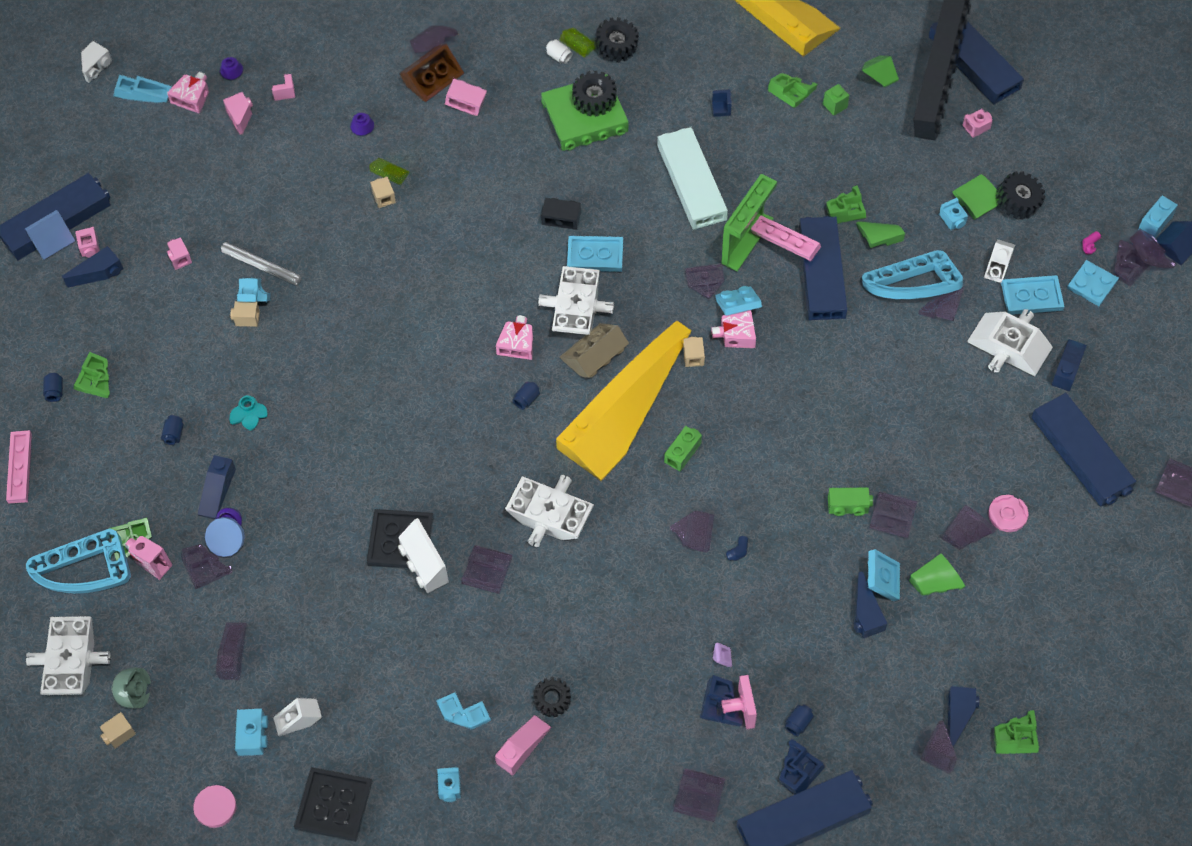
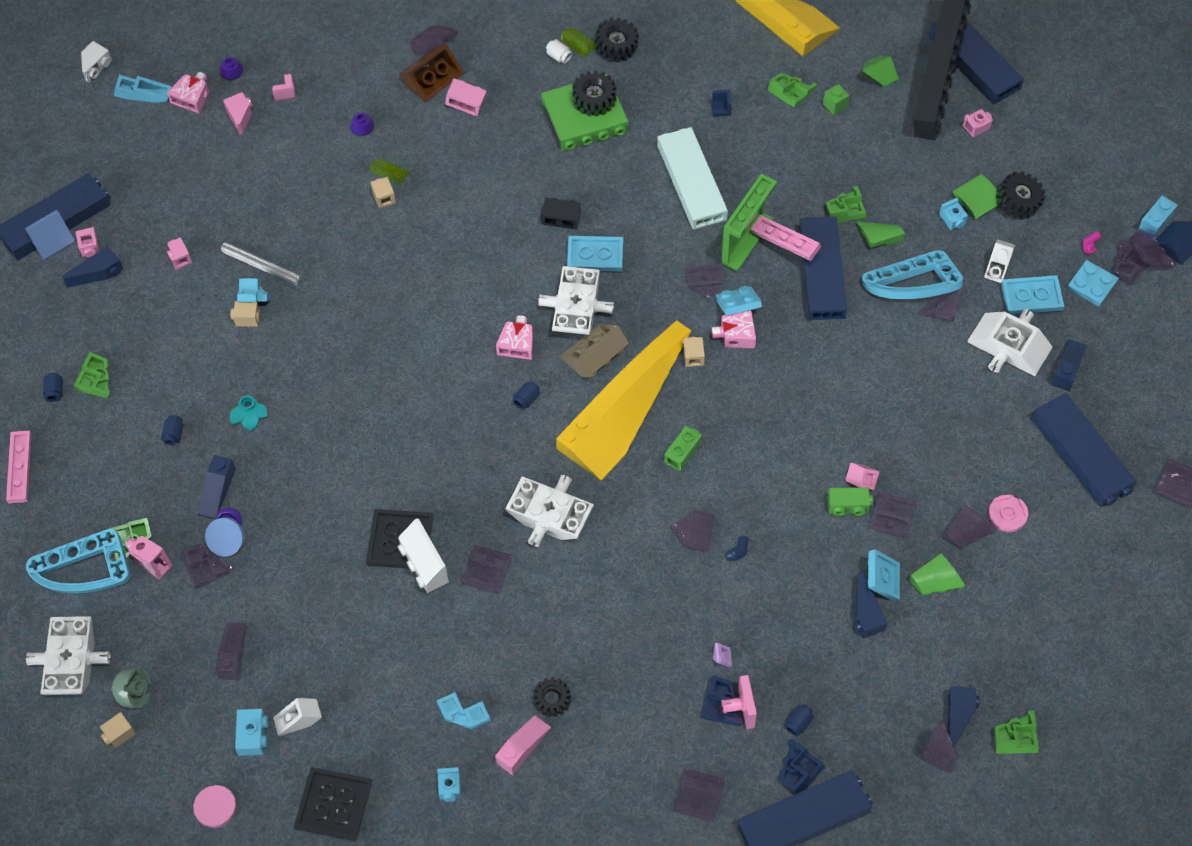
none -> bright pink panel [846,462,880,490]

